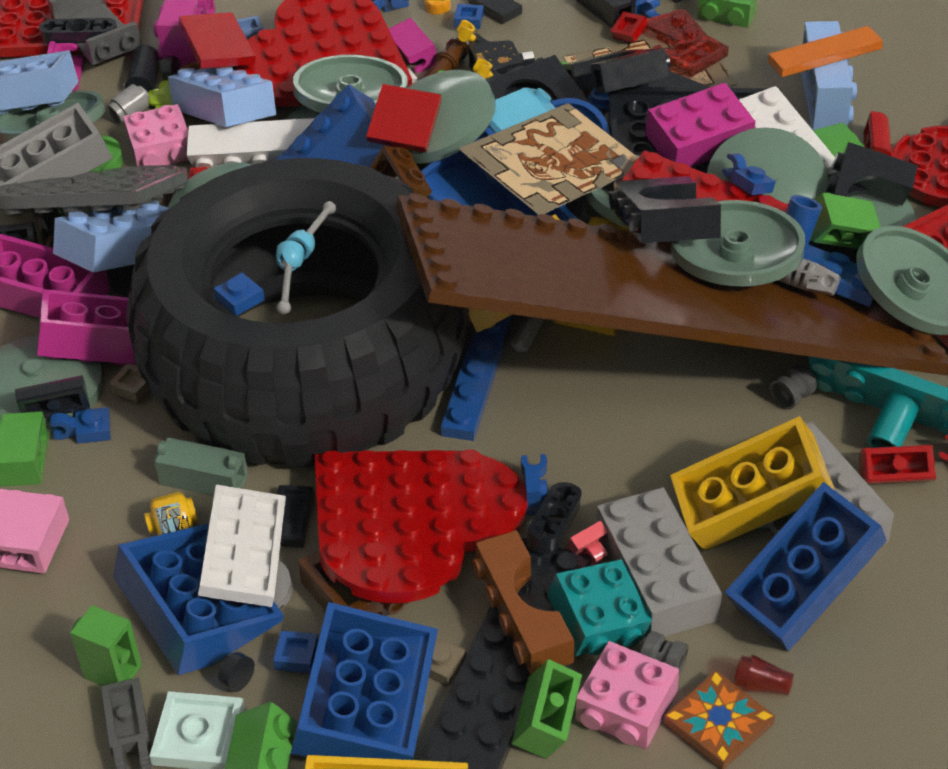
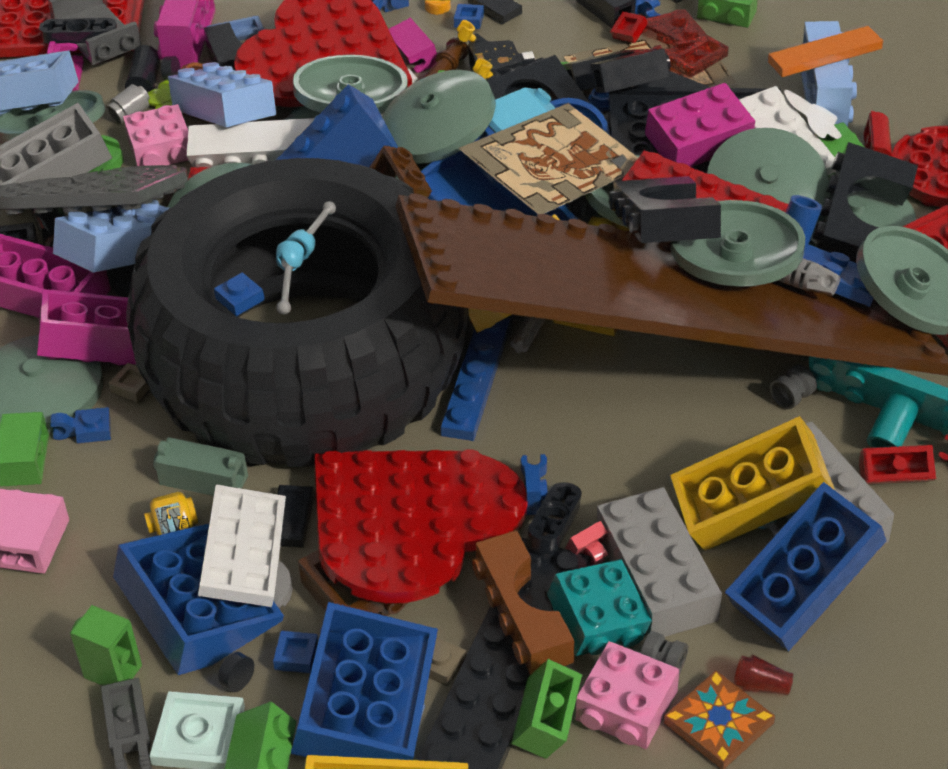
black brick [15,375,90,418] -> none
red tile [179,12,256,69] -> none
red tile [366,84,442,153] -> none
blue plate [722,153,776,195] -> none
bright green brick [811,192,880,249] -> none
none -> white sticker [784,90,841,139]

